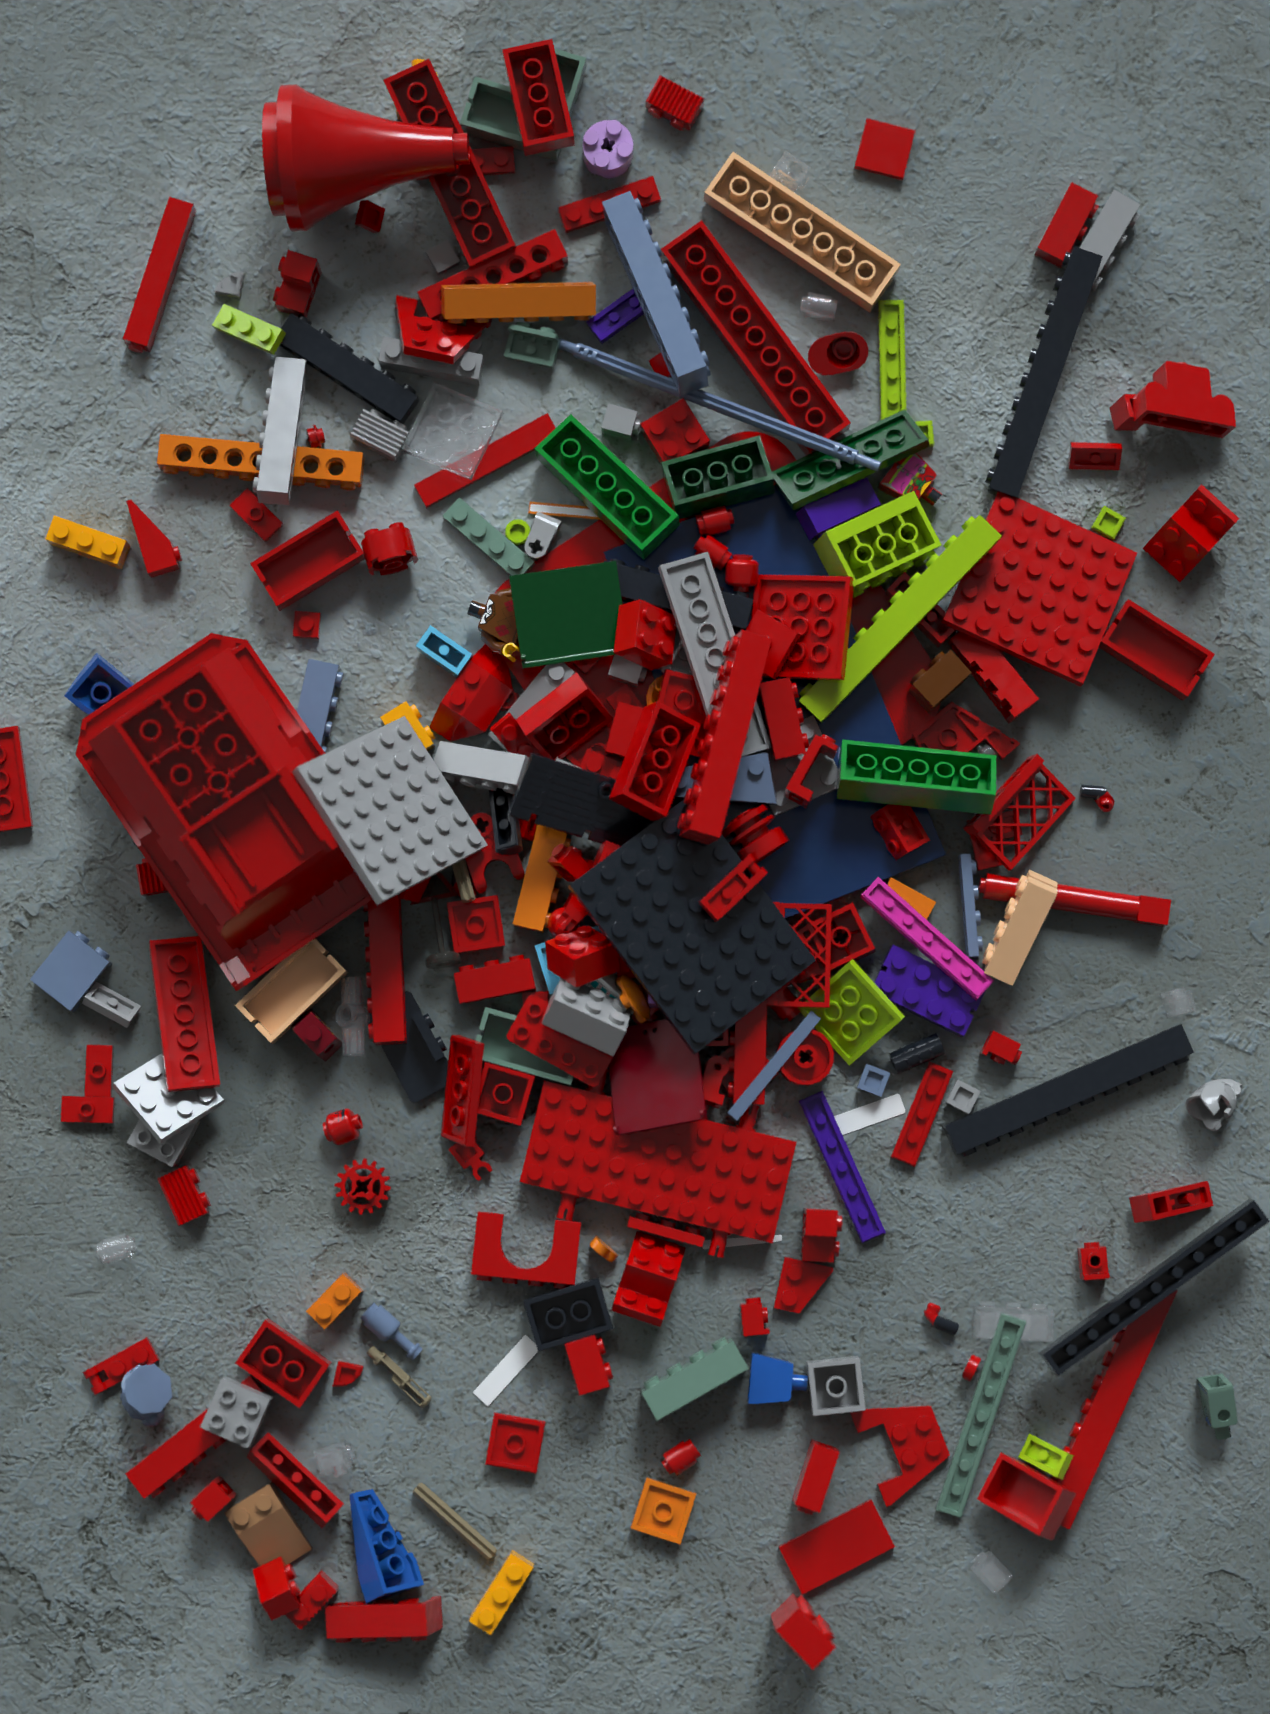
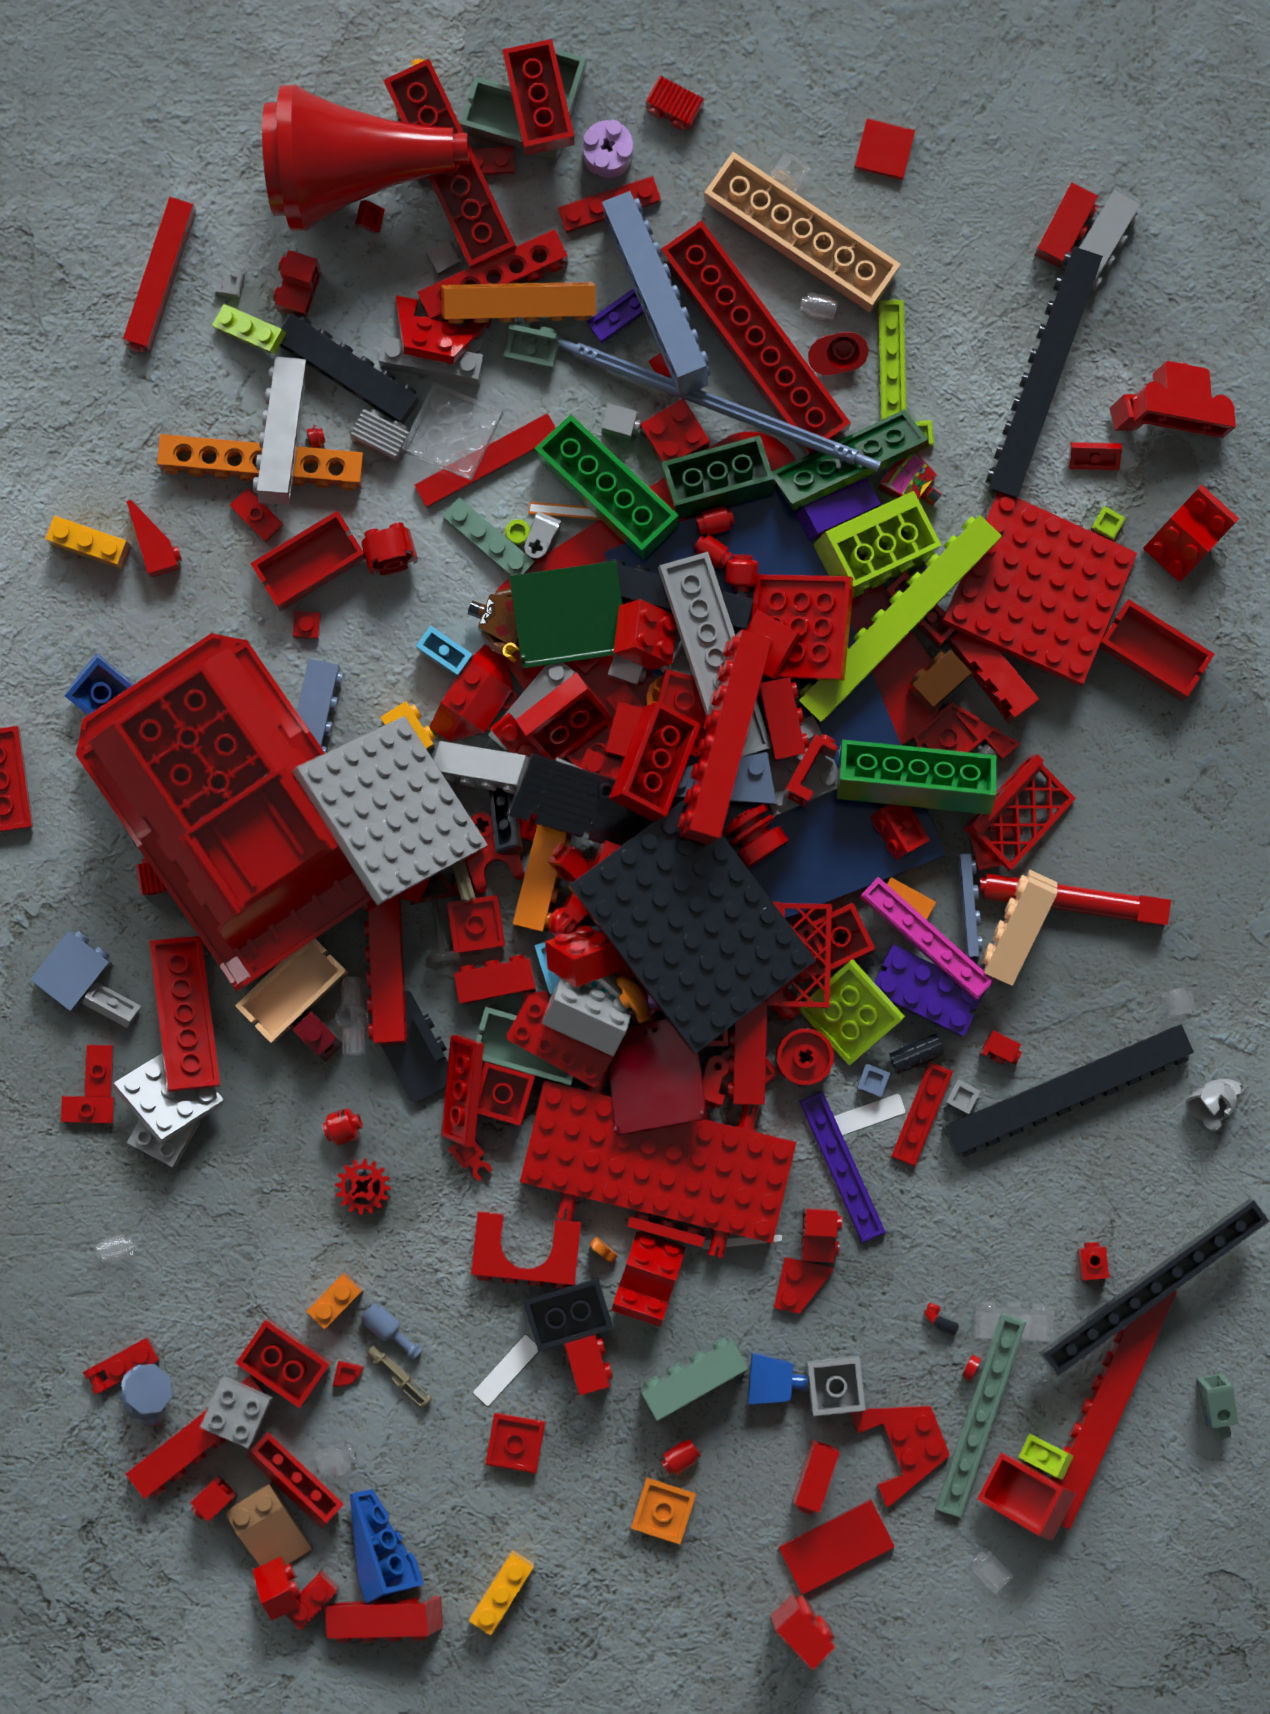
red brick [157,1165,211,1226] -> none
dark tan axle [412,1483,497,1560] -> none
red plate [698,854,768,922] -> none
sand blue sticker [727,1011,821,1120] -> none
red brick [740,1297,770,1336] -> none
arm [1080,785,1114,812] -> none
red slope [1129,1181,1213,1223] -> none

